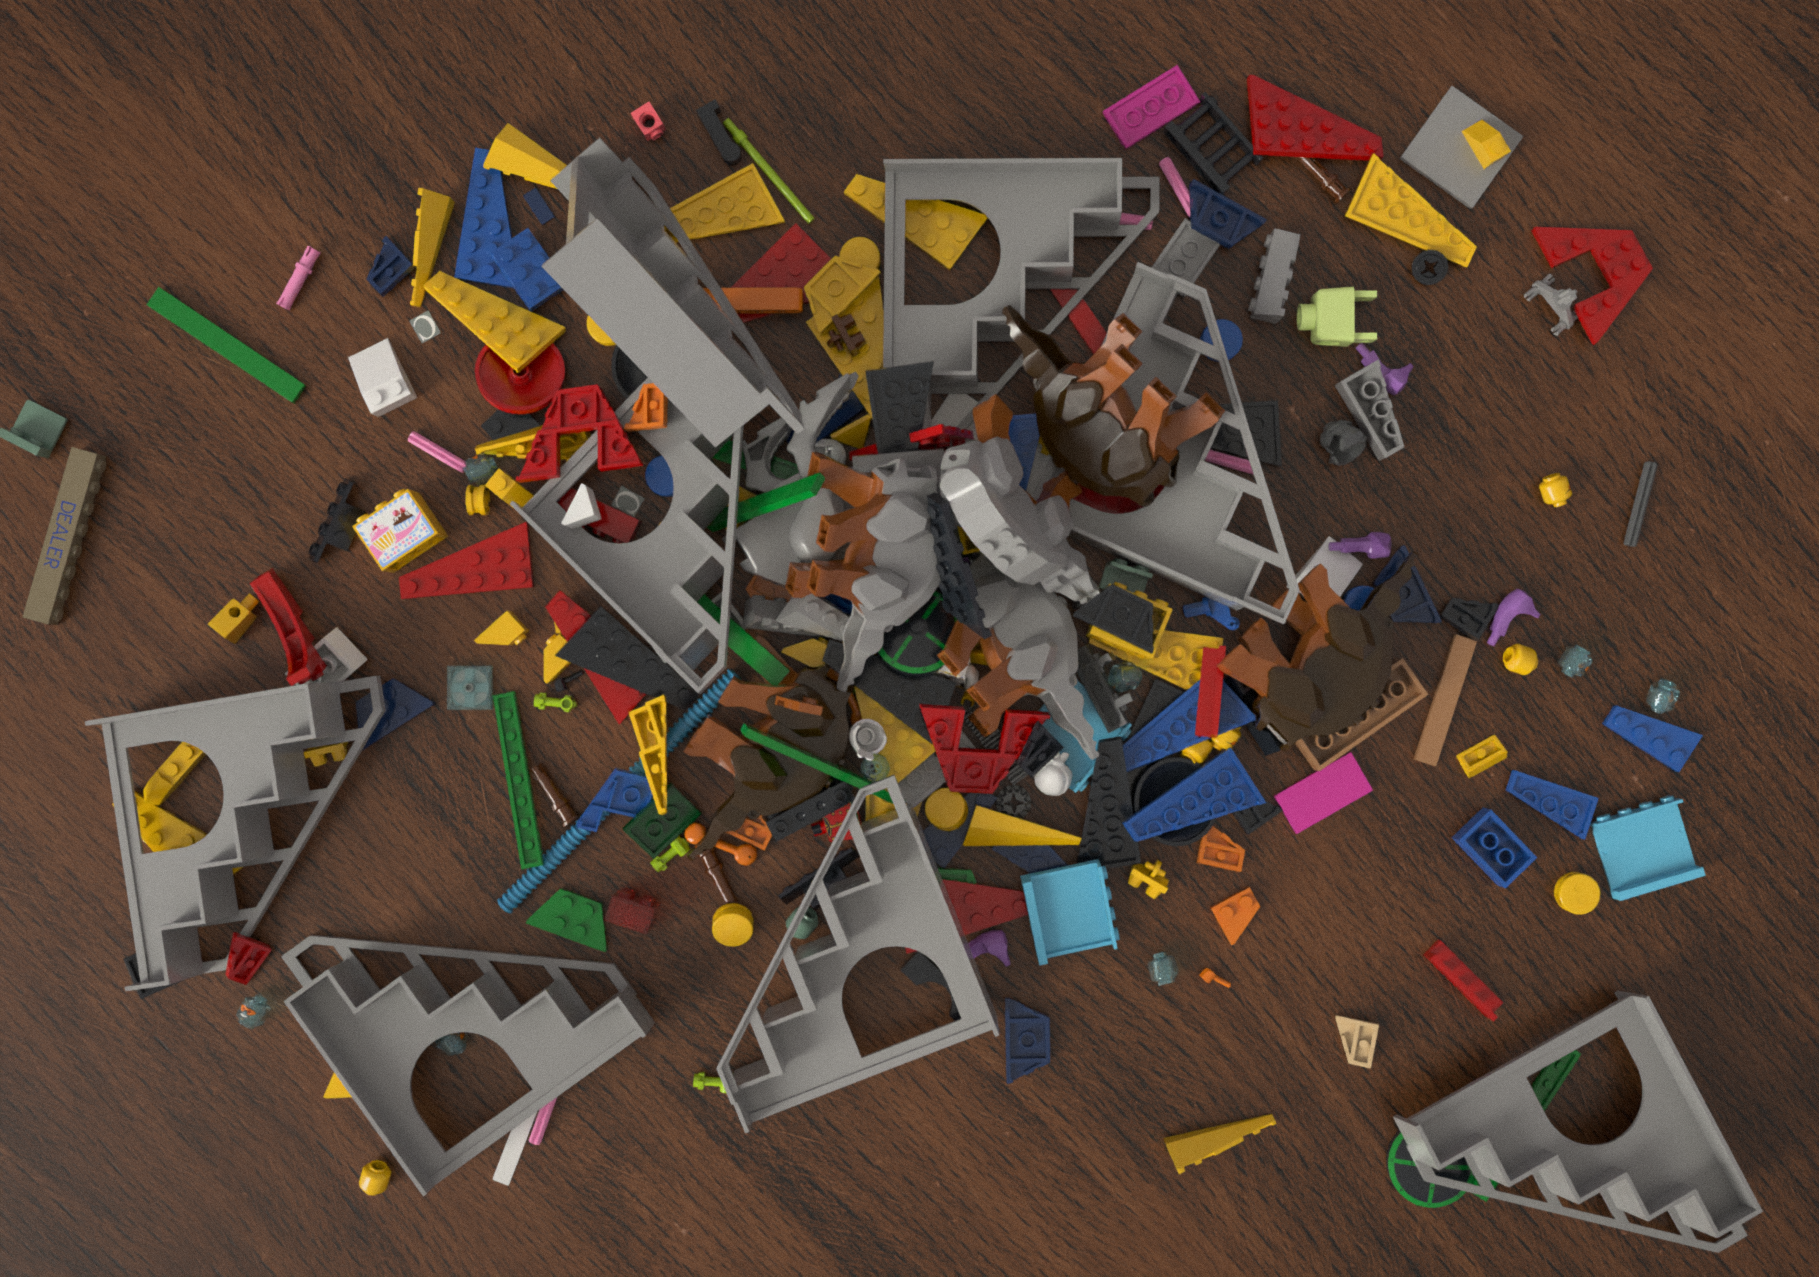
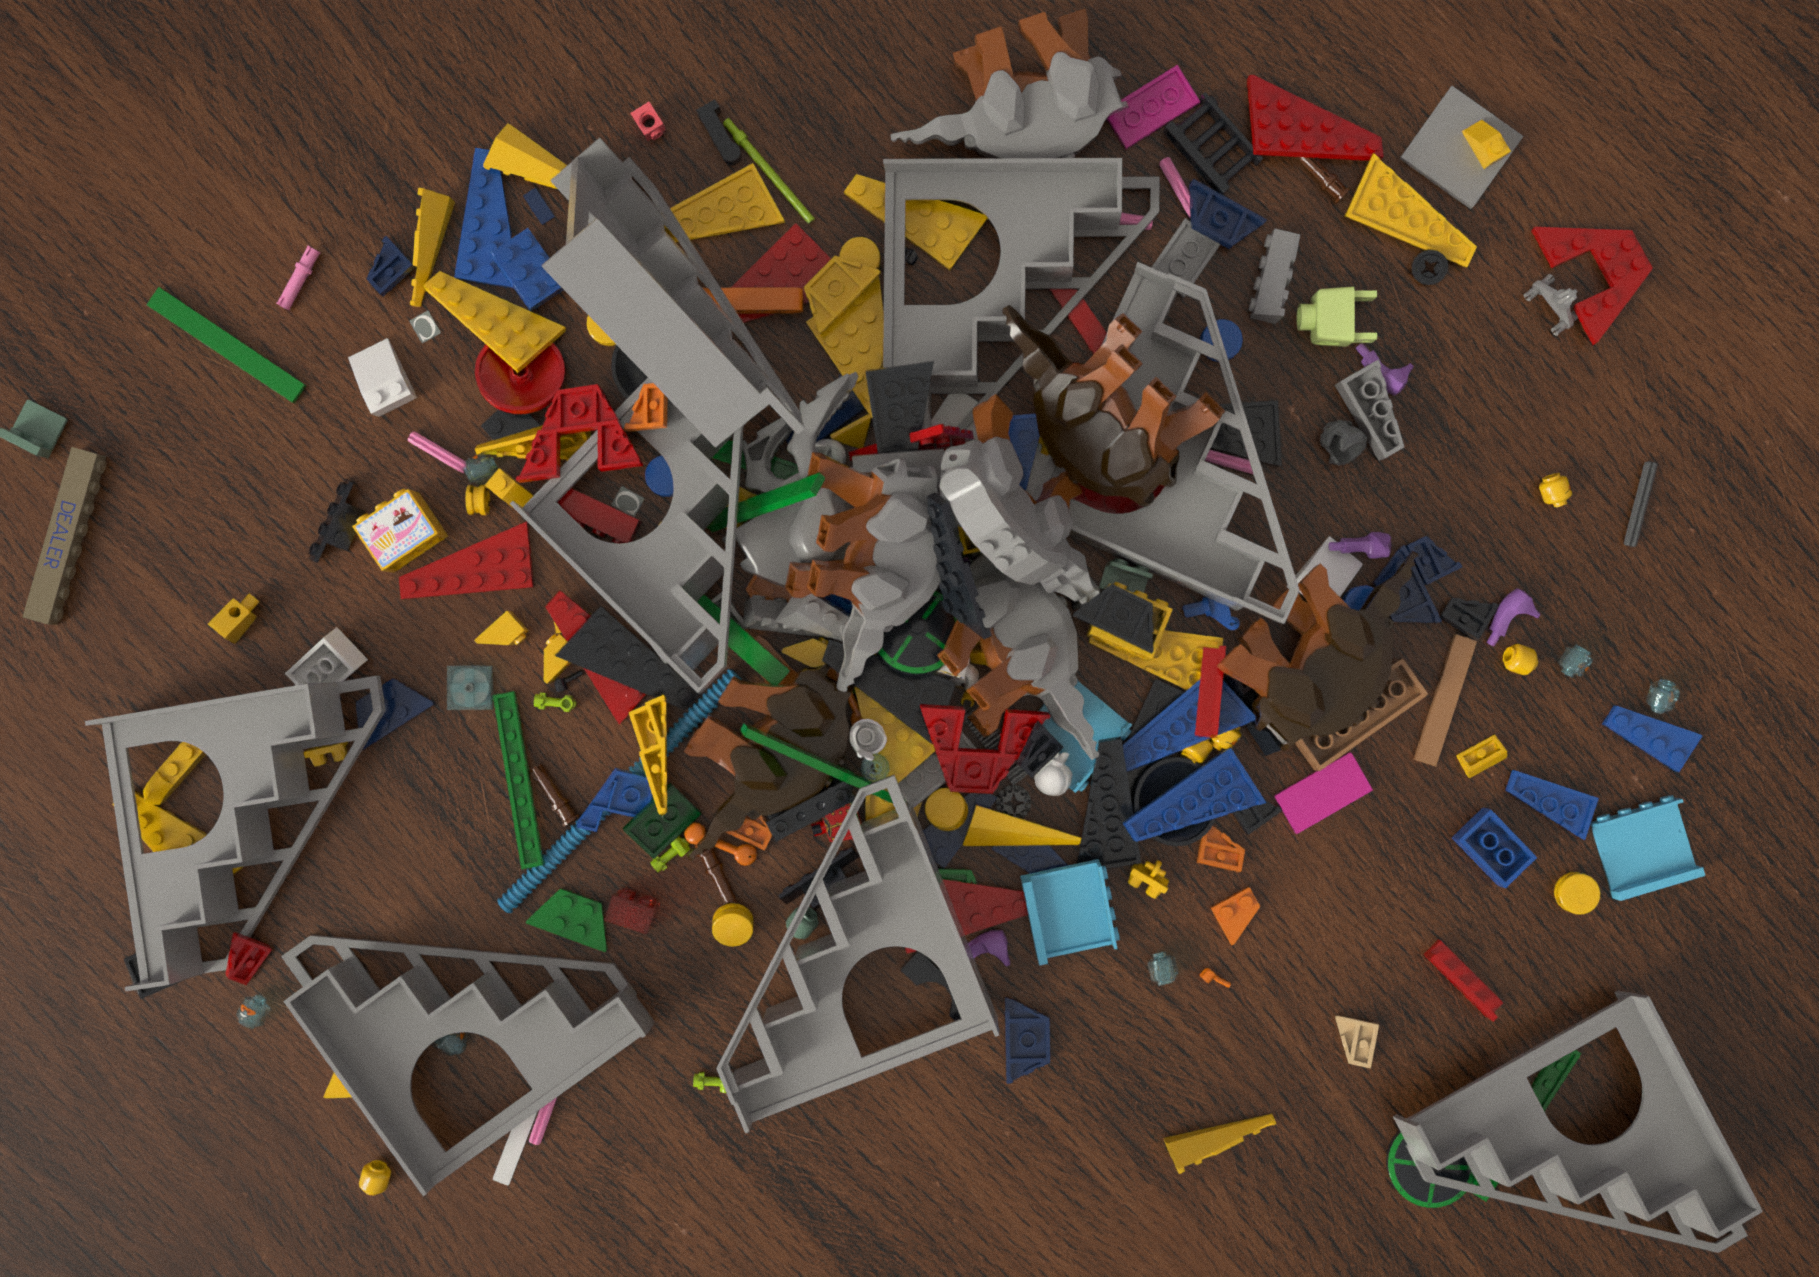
red arch [249,568,327,686] -> none
white slope [561,483,601,530] -> none
dark orange wing [775,695,823,716] -> none
reddish brown hips [827,313,866,357] -> none
dark grey hinge [1077,644,1137,733] -> none
clear light blue head [1108,662,1142,692] -> none
none -> light grey animal [891,9,1128,159]
none -> black hand [905,245,918,266]
none -> dark blue wing [1405,536,1462,585]

